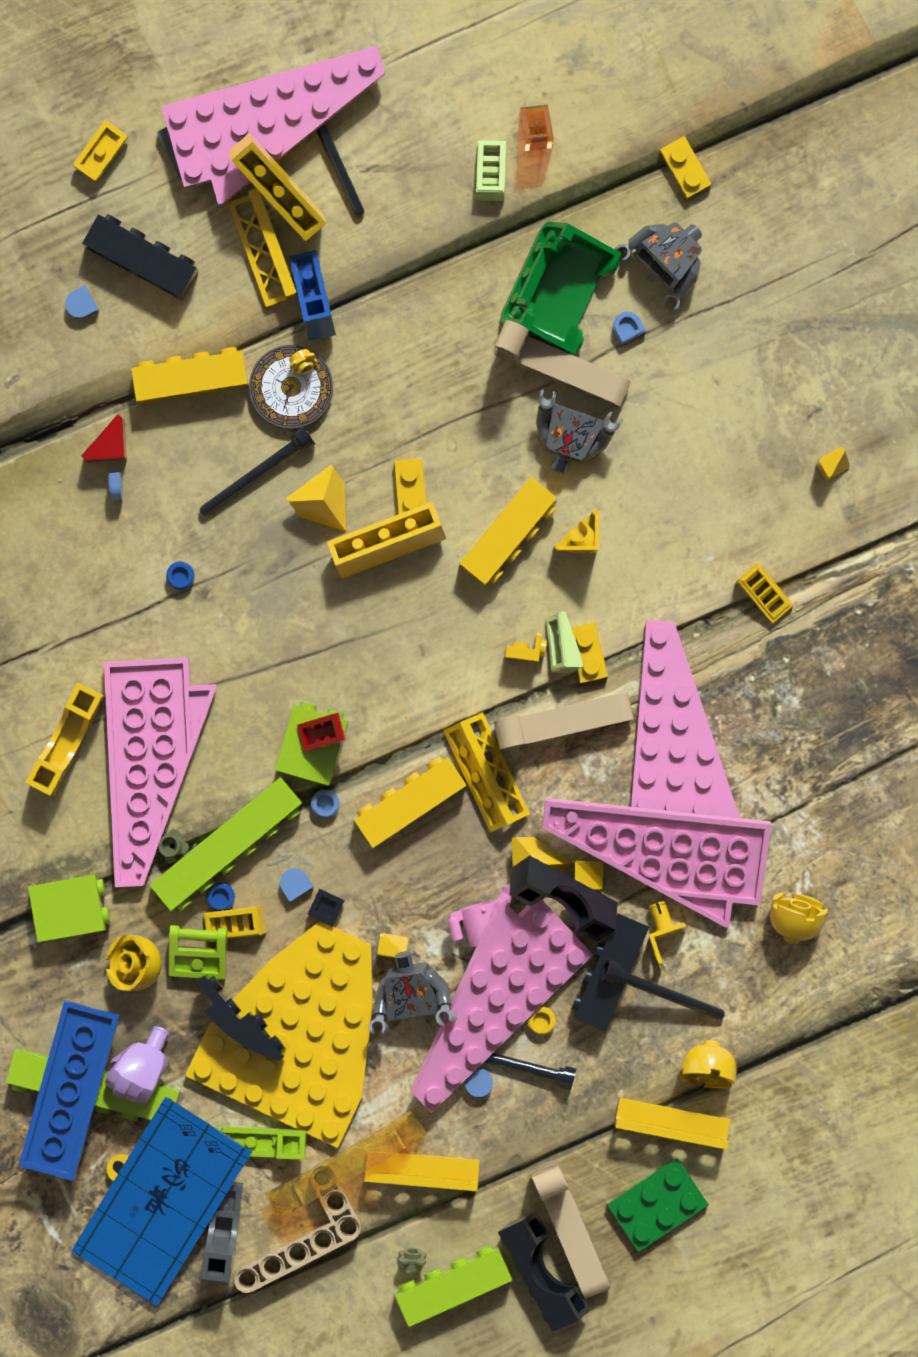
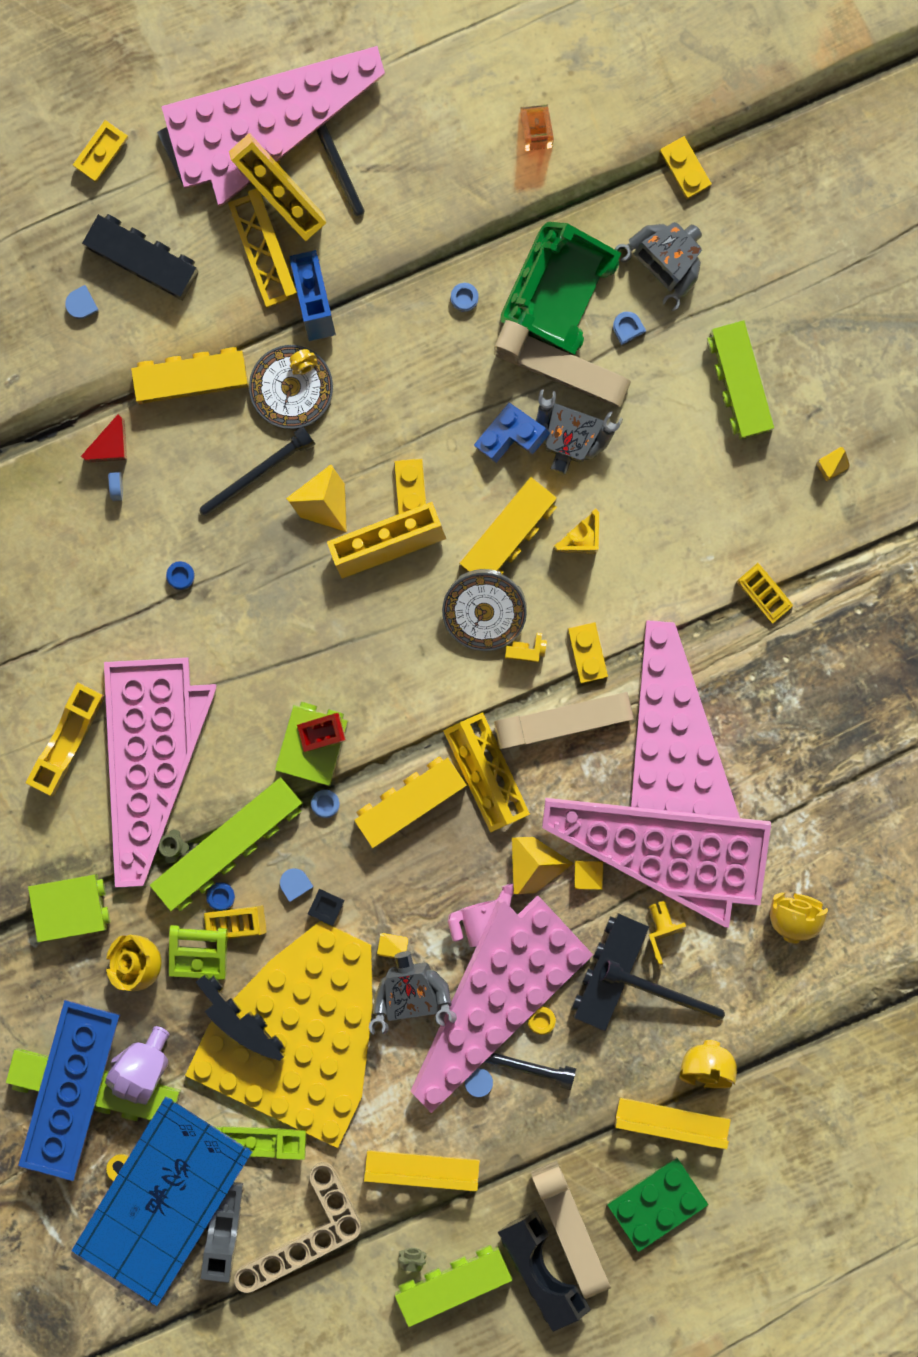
clear yellow slope [265,1109,427,1218] -> none
yellowish green slope [476,141,506,201] -> none
black arch [509,855,618,942] -> none
yellowish green slope [546,612,583,673] -> none
none -> tile [442,569,527,651]
none -> medium blue tile [451,283,479,312]
none -> blue plate [474,402,550,463]
none -> lime brick [707,320,774,440]

